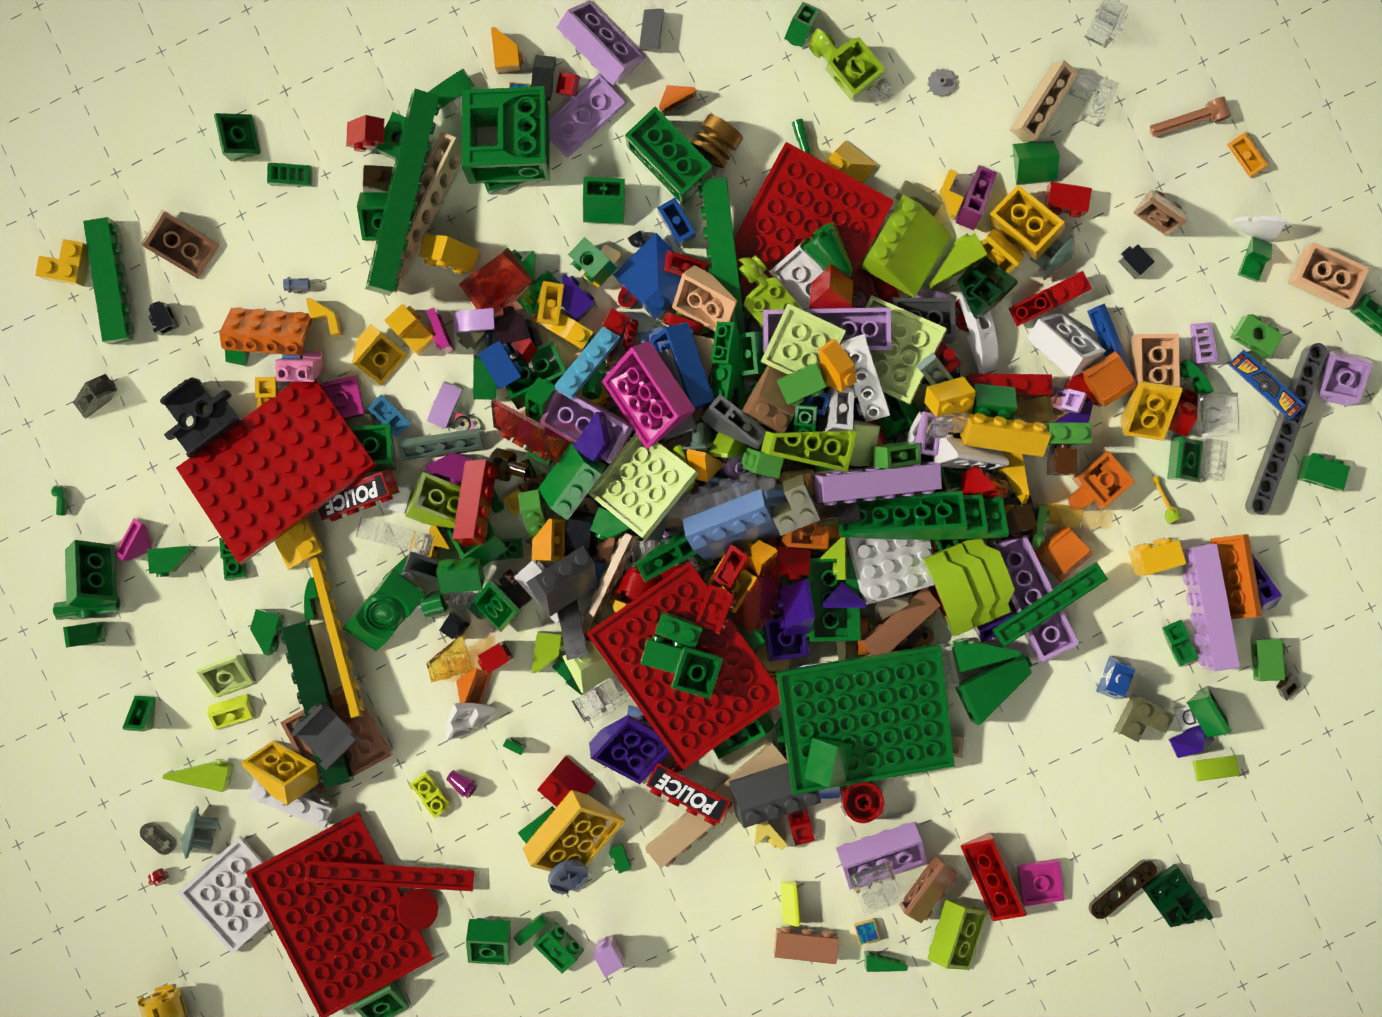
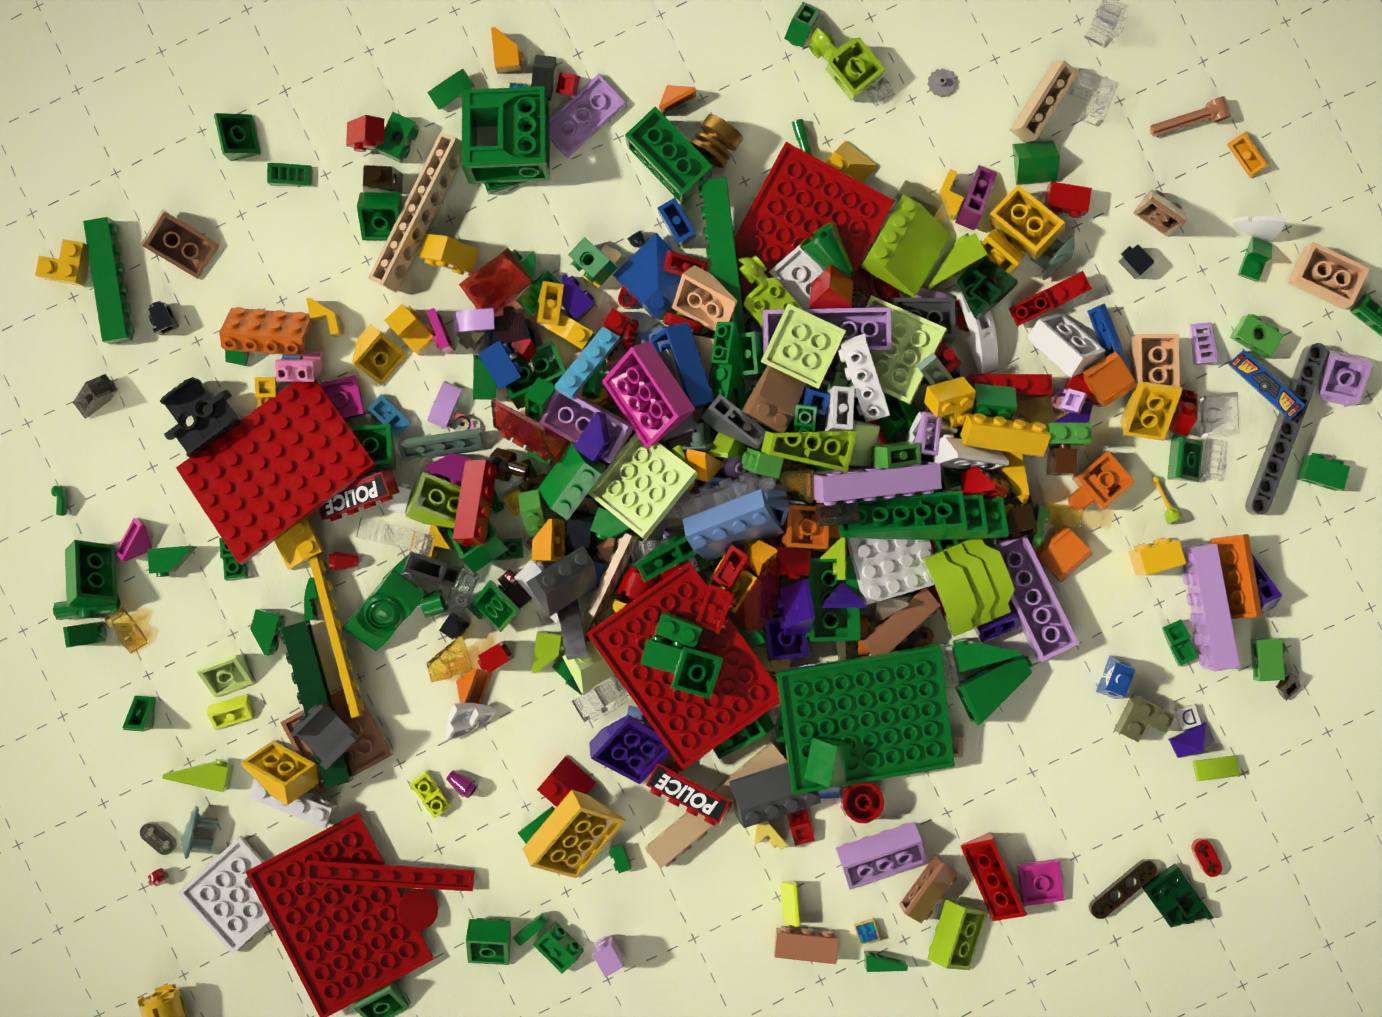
sand blue pin [283,277,310,293] -> none
green brick [365,88,440,296] -> none
green brick [436,557,485,593] -> none
green tile [503,737,526,755] -> none
sand blue tile [548,859,589,894] -> none
lavender slope [556,0,646,85] -> none
green slope [583,177,626,225] -> none
dark grey slope [639,8,664,53] -> none
olive brick [771,474,820,536] -> none
bright green brick [776,362,827,406] -> none
light orange slope [819,339,857,392] -> none
clear slope [850,861,904,916] -> none
clear slope [925,413,970,438] -> none
green tile [992,562,1108,647] -> none
green slope [1179,359,1214,396] -> none
green slope [1186,686,1231,738] -> none
none -> clear yellow slope [105,607,148,654]
none -> red cone [329,551,359,572]
none -> red beam [1191,838,1222,877]

